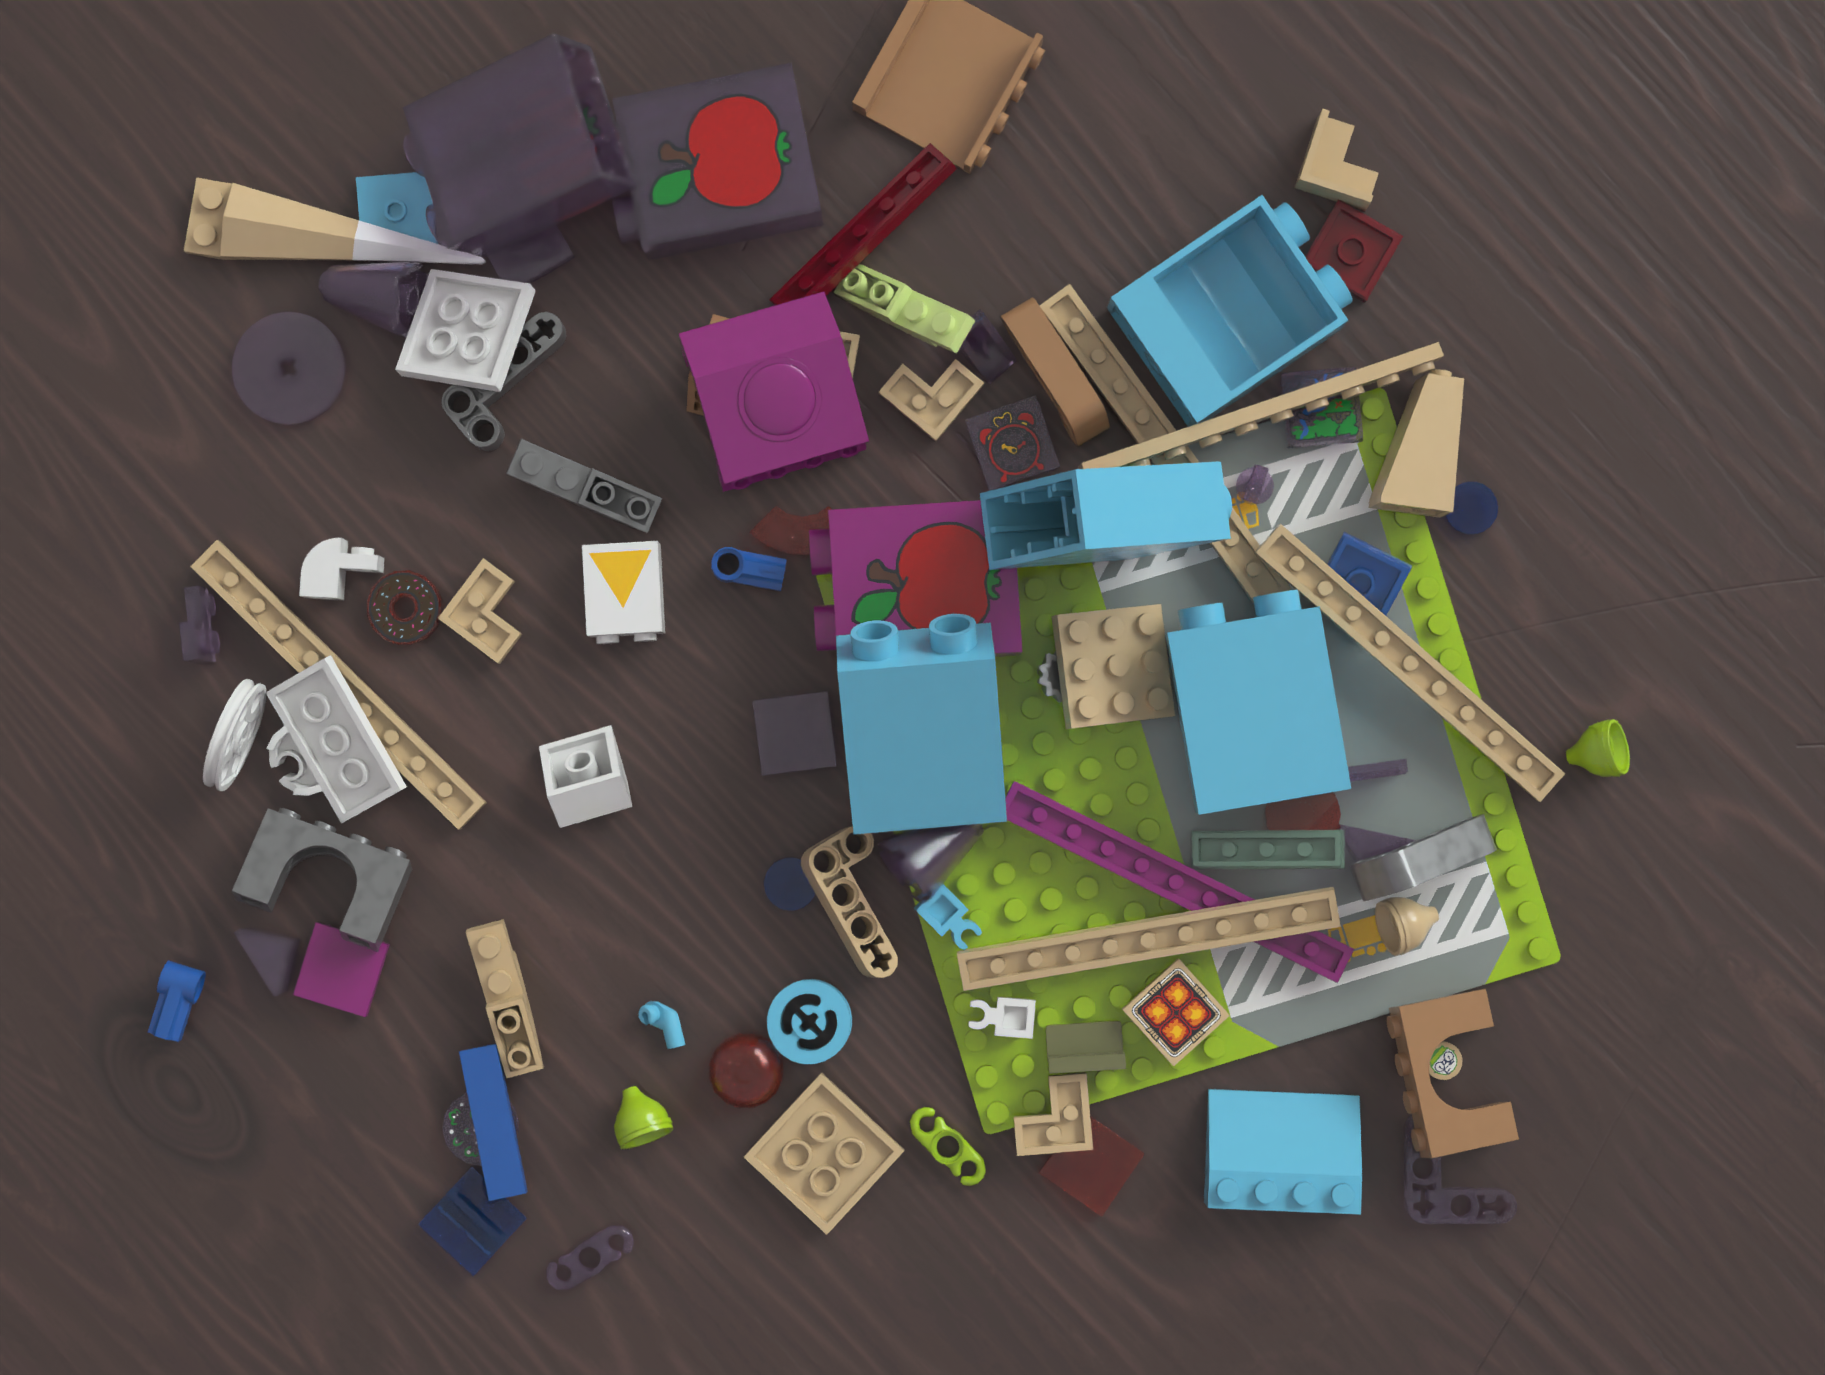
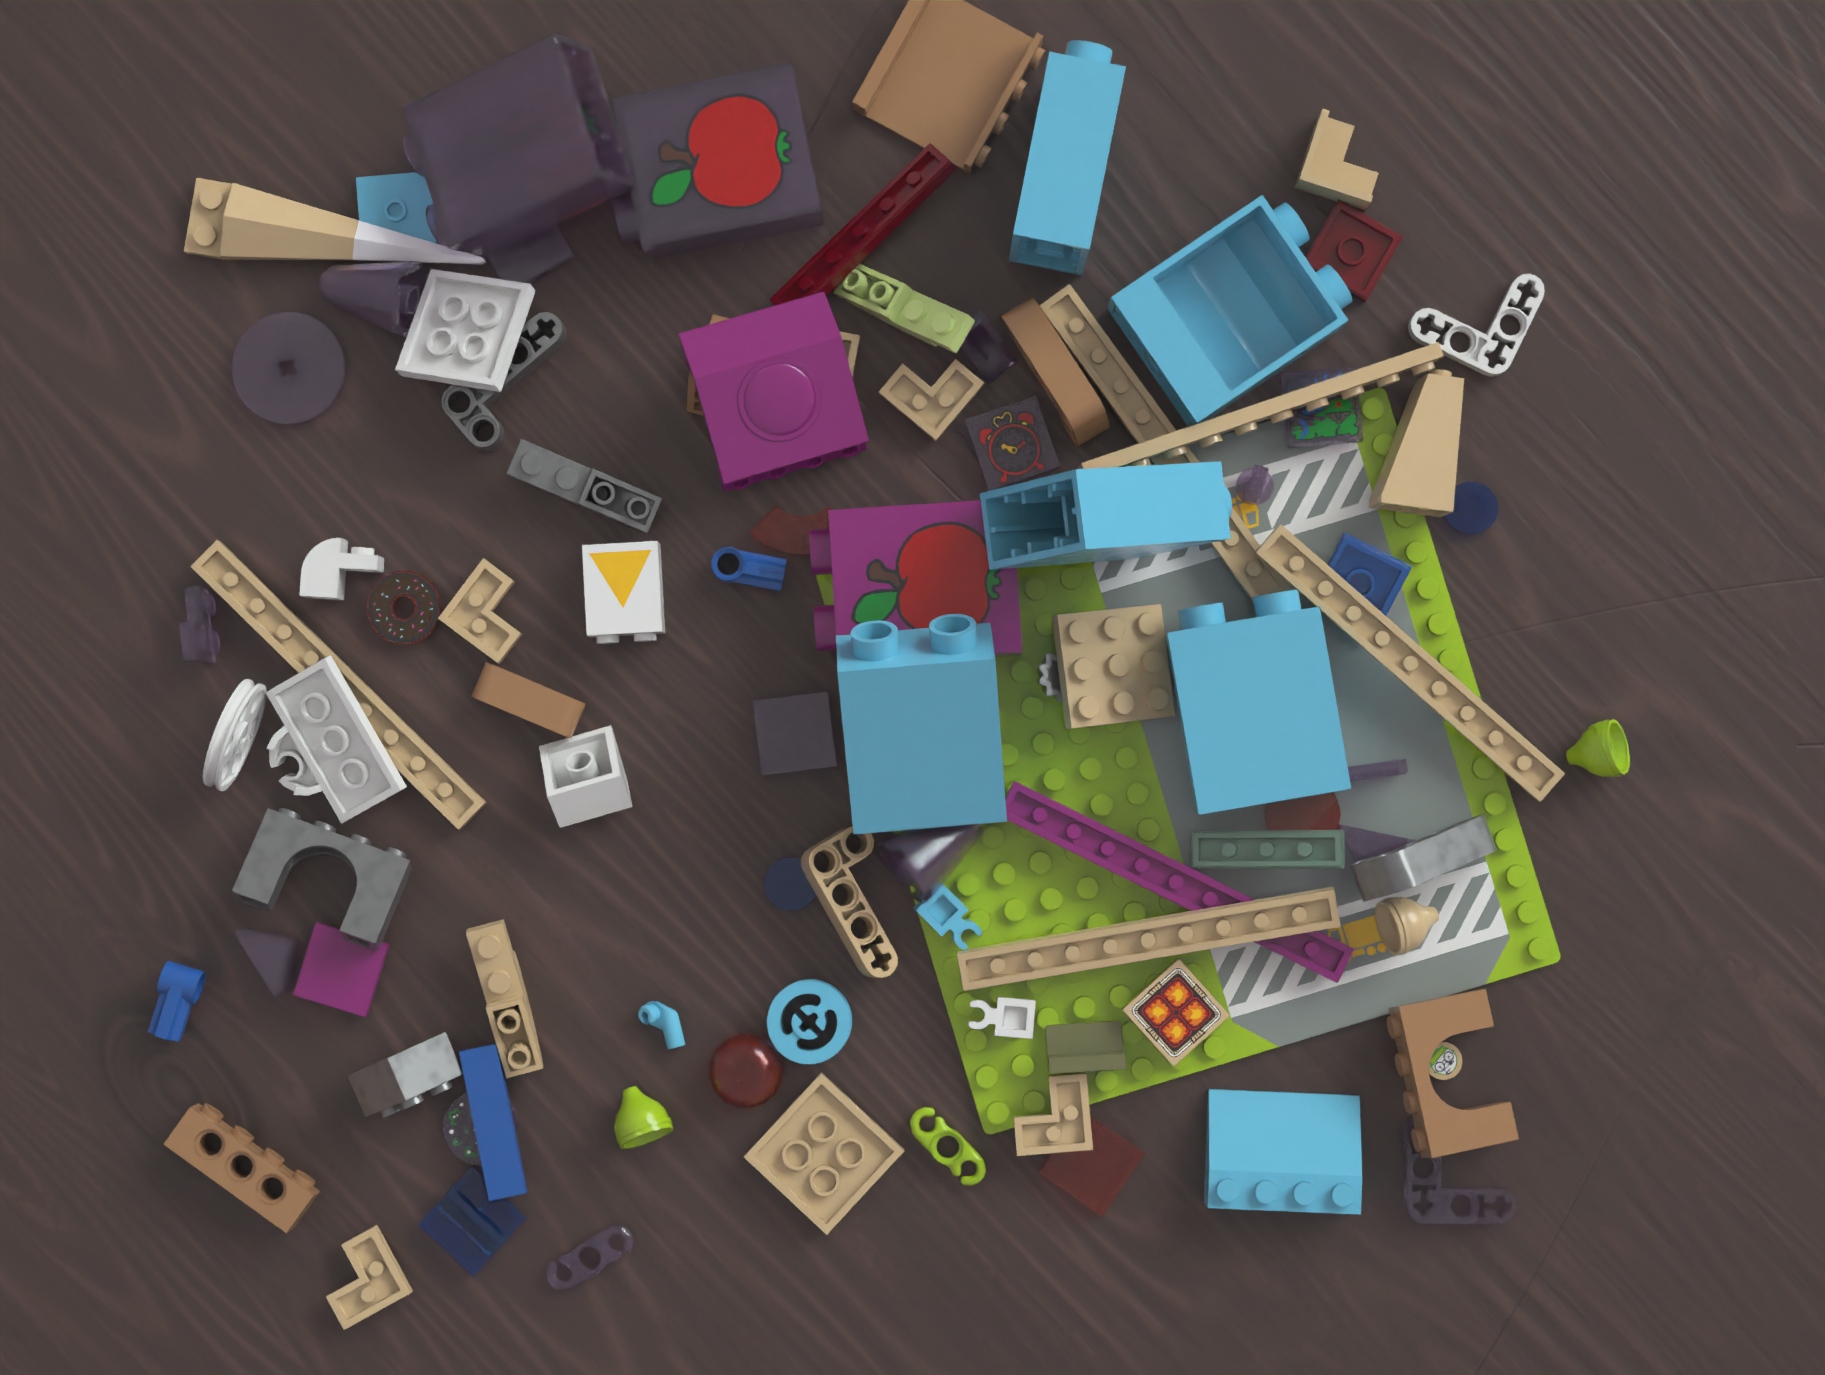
none -> medium nougat brick [164,1103,320,1233]
none -> tan plate [326,1225,413,1330]
none -> flat silver brick [348,1032,463,1118]
none -> medium nougat beam [471,662,586,738]
none -> medium azure brick [1009,40,1126,276]
none -> white beam [1408,274,1545,377]

